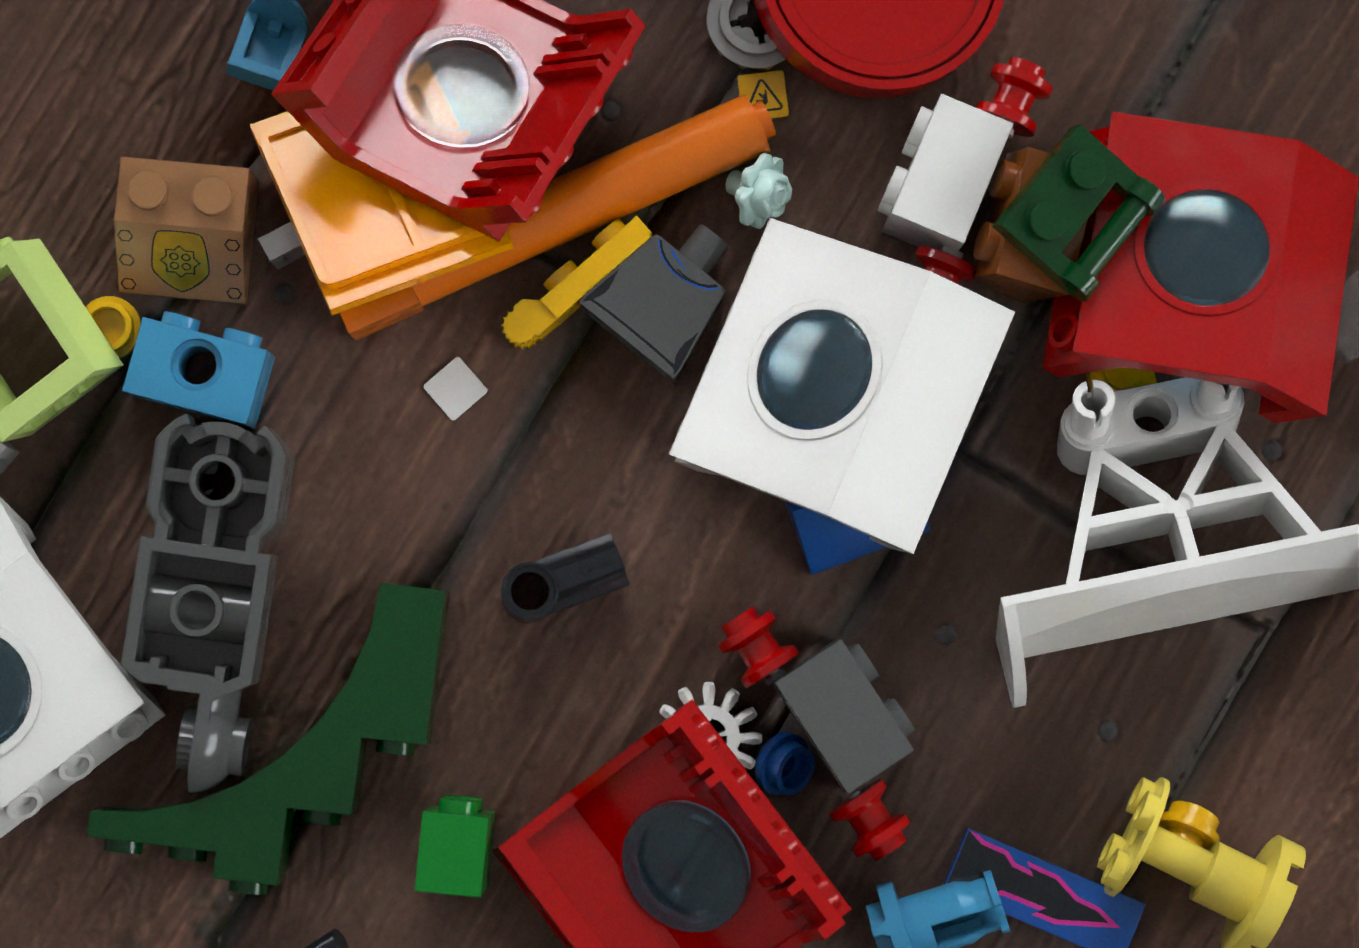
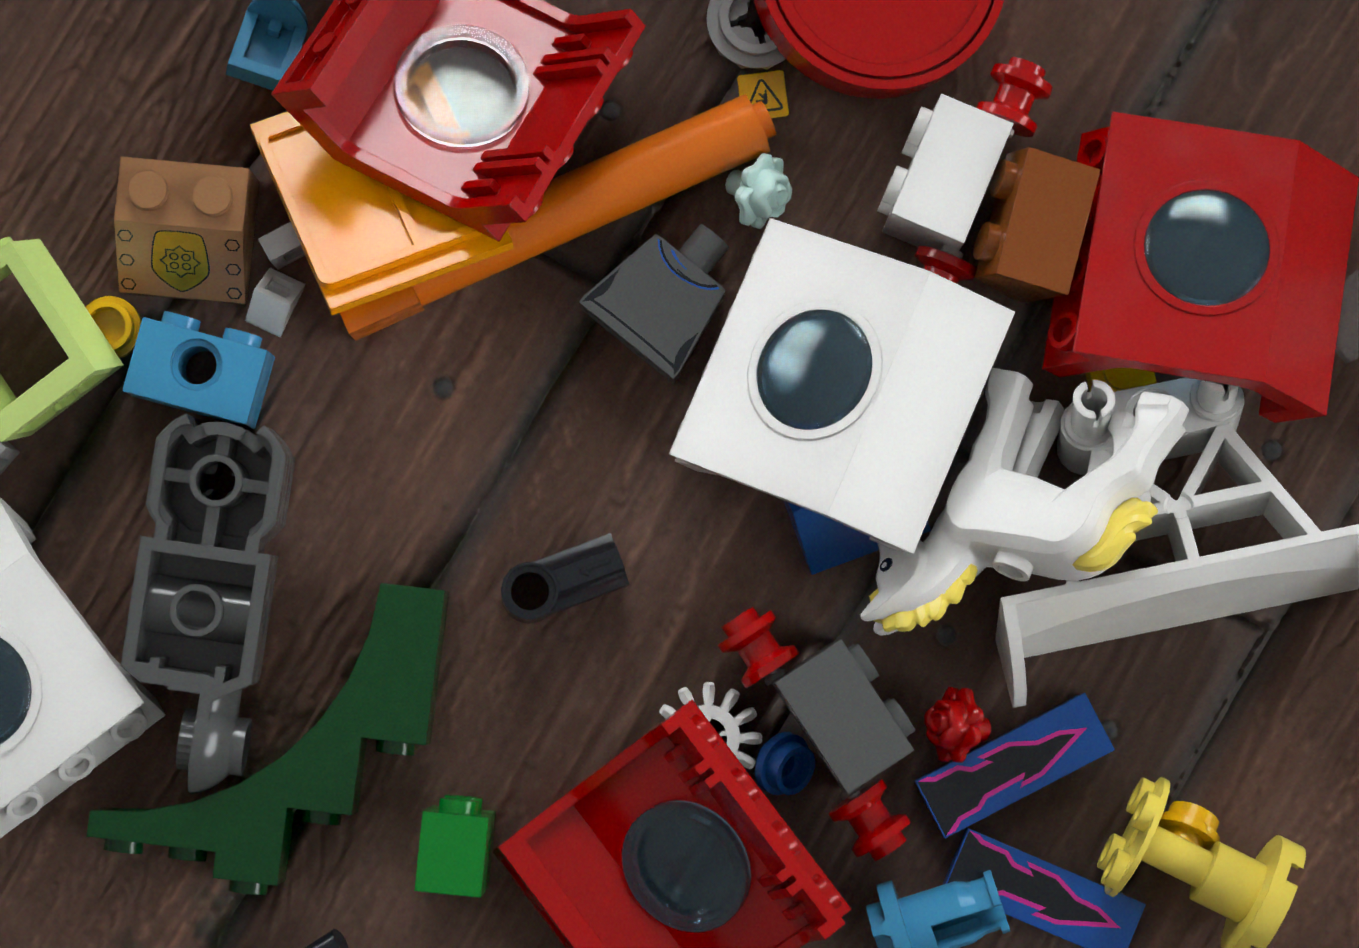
white sticker [423,357,488,421] -> none
yellow hinge [501,216,652,350] -> none
dark green plate [992,124,1166,302] -> none
none -> white piece [245,268,305,337]
none -> white animal [861,368,1189,636]
none -> tile [913,693,1115,838]
none -> red plant [924,687,991,763]

